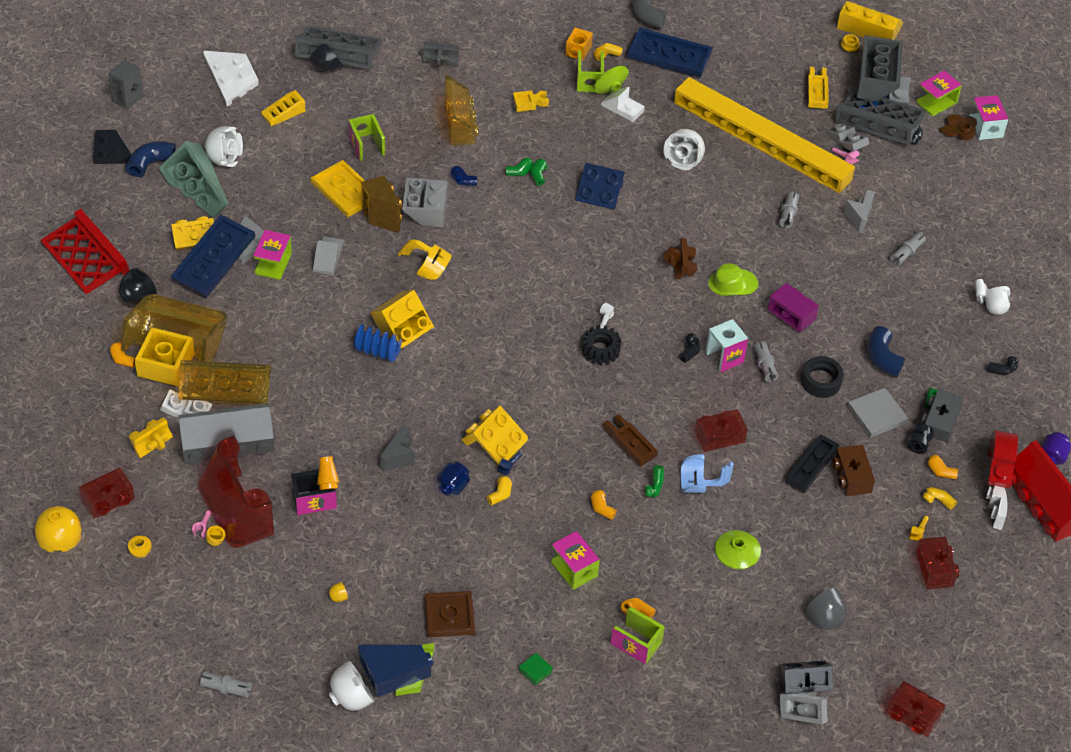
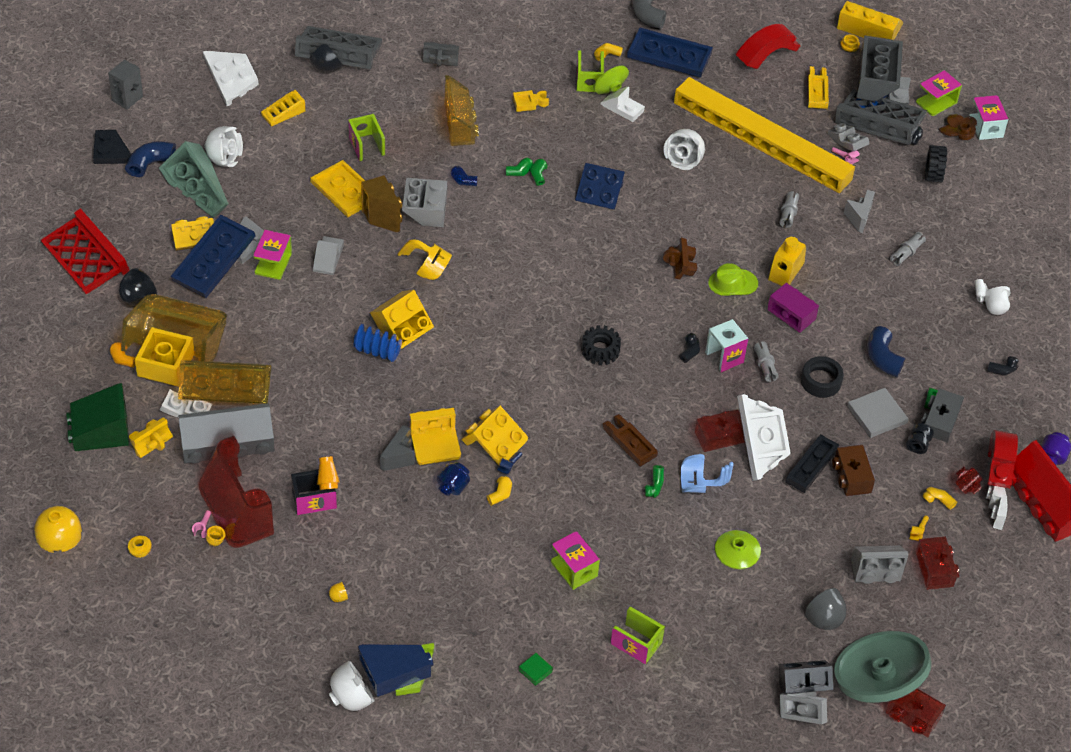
clear red brick [79,467,135,519] -> none
light grey pin [200,671,252,698] -> none
reddish brown tile [425,591,475,637] -> none
light orange brick [565,27,593,61] -> none
light orange arm [591,490,617,520] -> none
white hand [600,303,614,329] -> none
light orange arm [620,598,656,618] -> none
light orange arm [928,455,958,479] -> none
none -> dark green slope [66,383,129,451]
none -> yellow bracket [410,408,461,465]
none -> red arch [735,24,801,69]
none -> white wing [737,394,791,481]
none -> yellow torso [768,237,806,286]
none -> sand green dish [834,631,932,703]
none -> light grey slope [851,545,908,584]
none -> black tyre [925,145,947,183]
none -> clear red gear [955,467,983,494]

